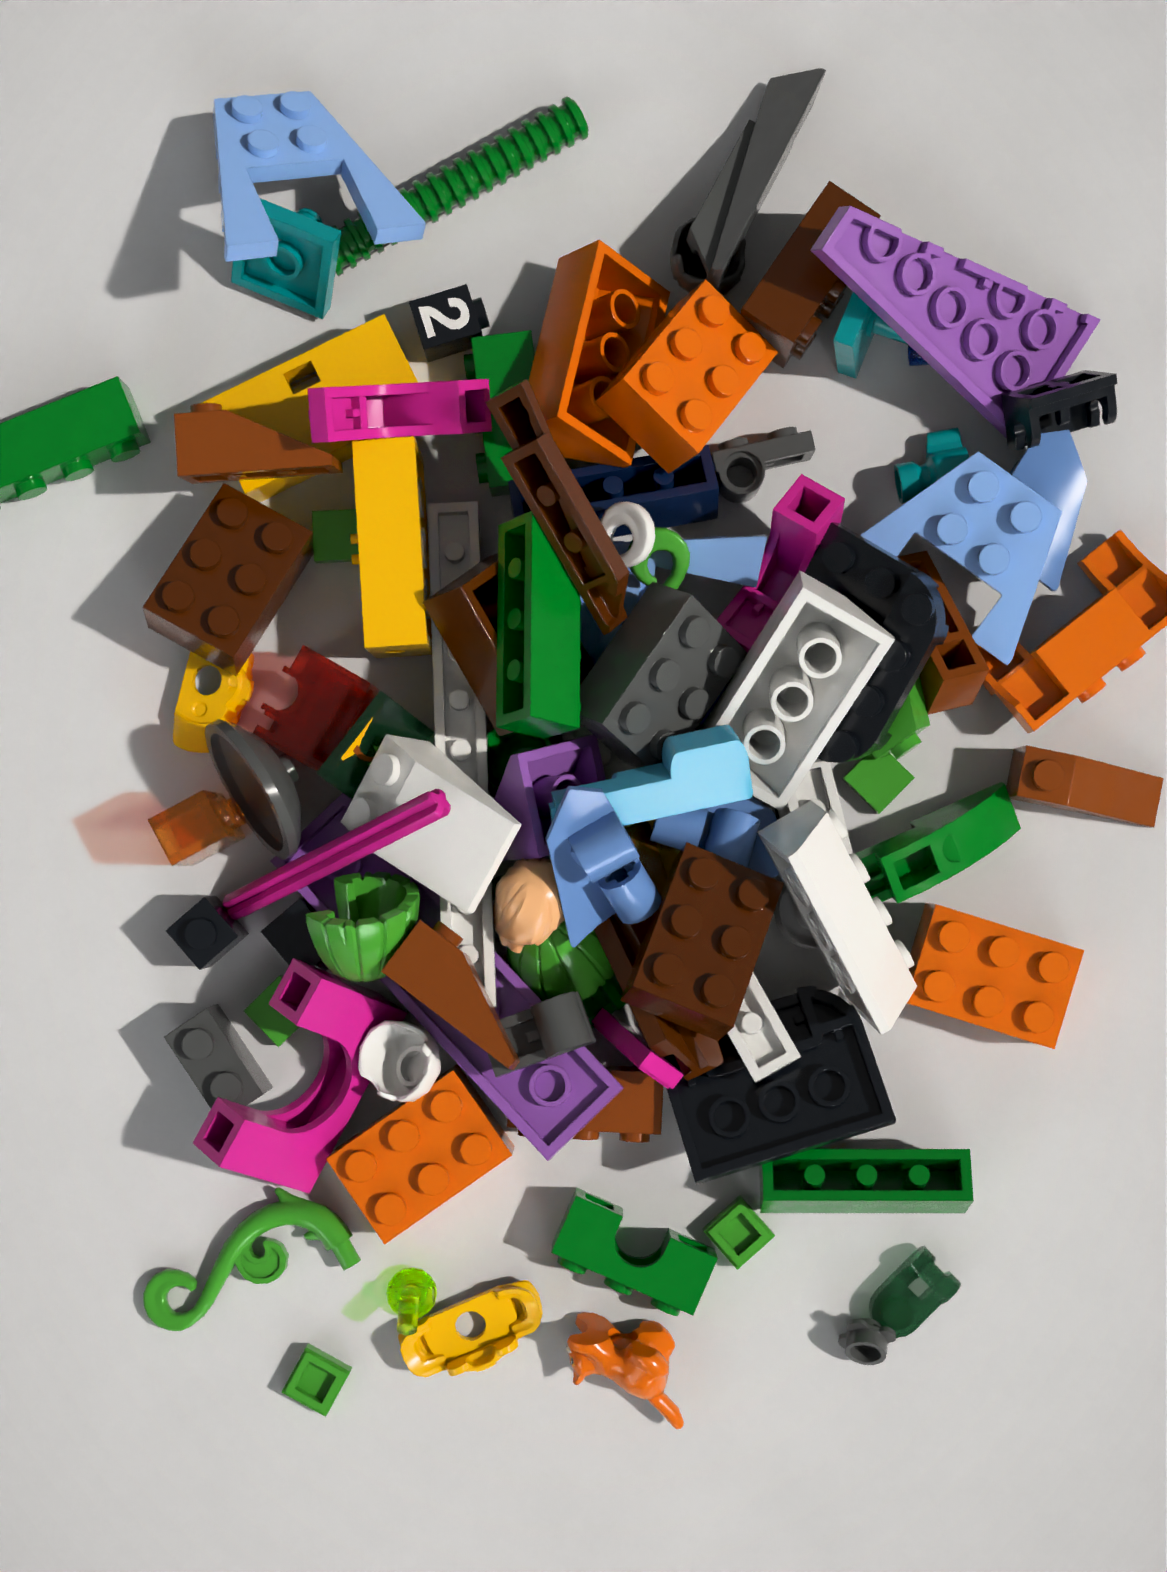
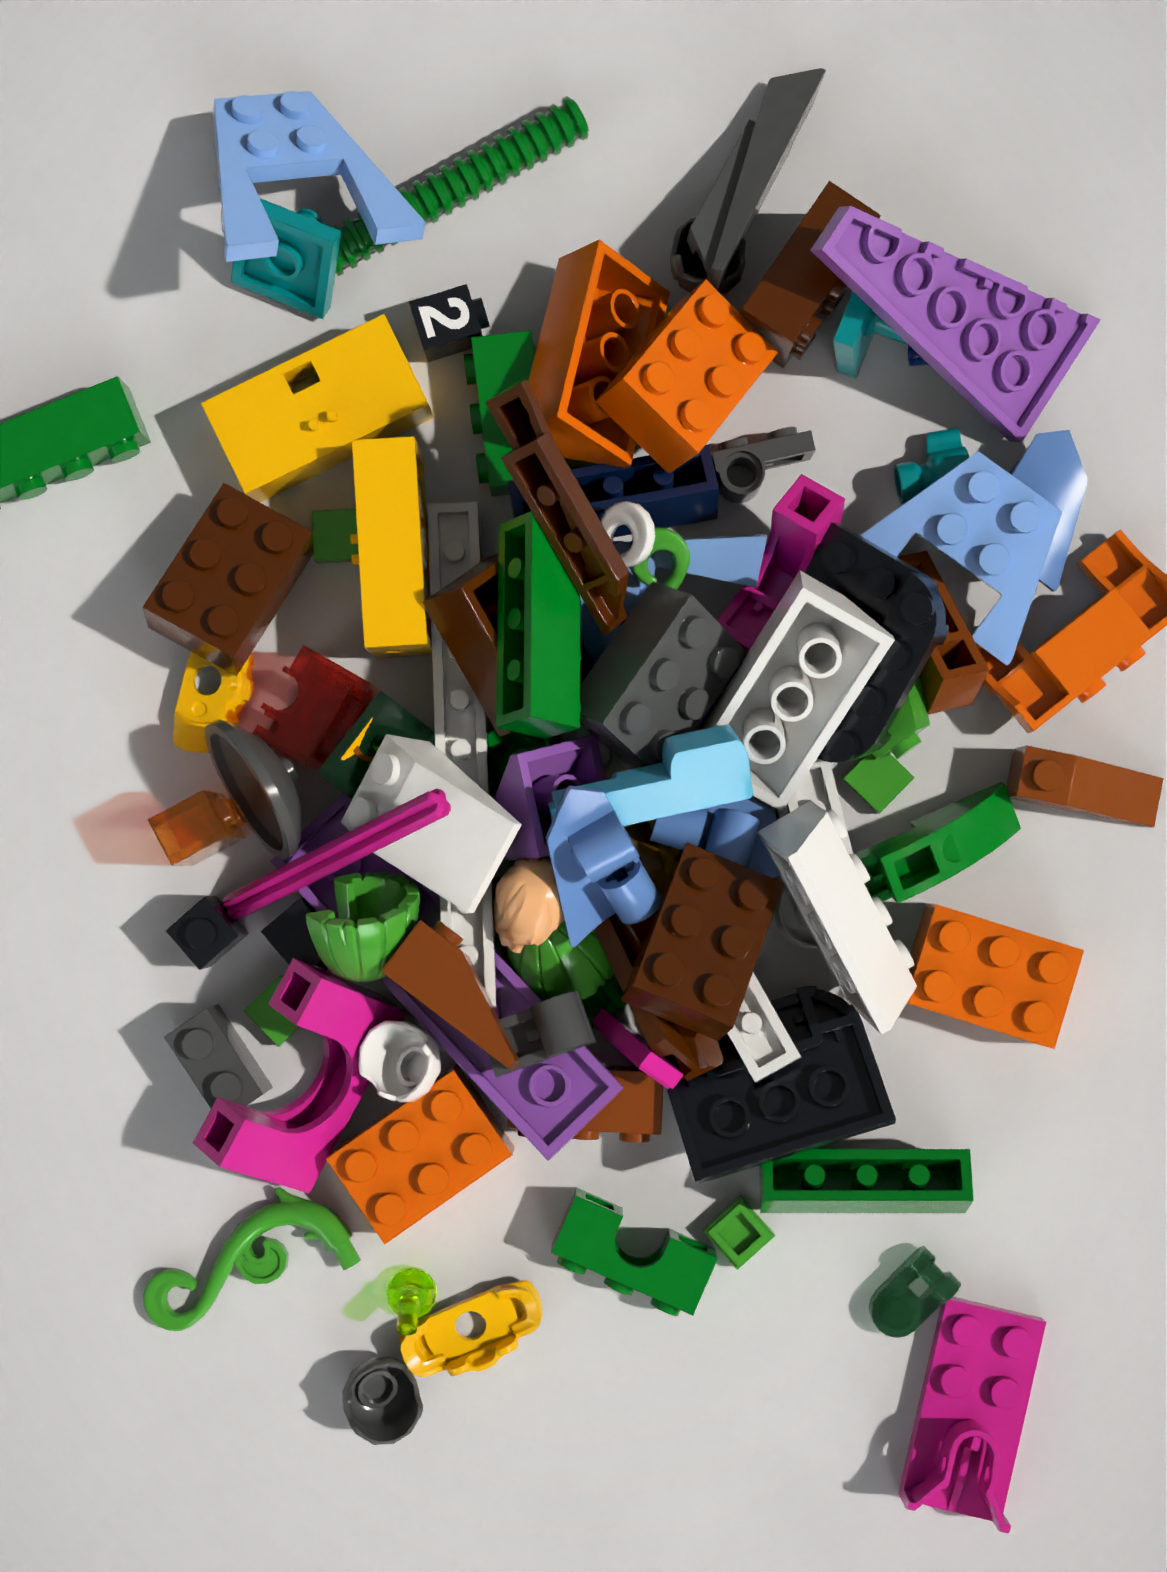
dark orange slope [174,403,343,484] -> none
bright green tile [282,1343,352,1417] -> none
dark pink arch [307,379,492,443] -> none
orange animal [566,1312,684,1429] -> none
dark grey plate [838,1318,896,1365] -> none
black hinge [1001,370,1117,451] -> none
none -> dark grey hair [342,1357,423,1445]
none -> dark pink plate [898,1294,1046,1534]

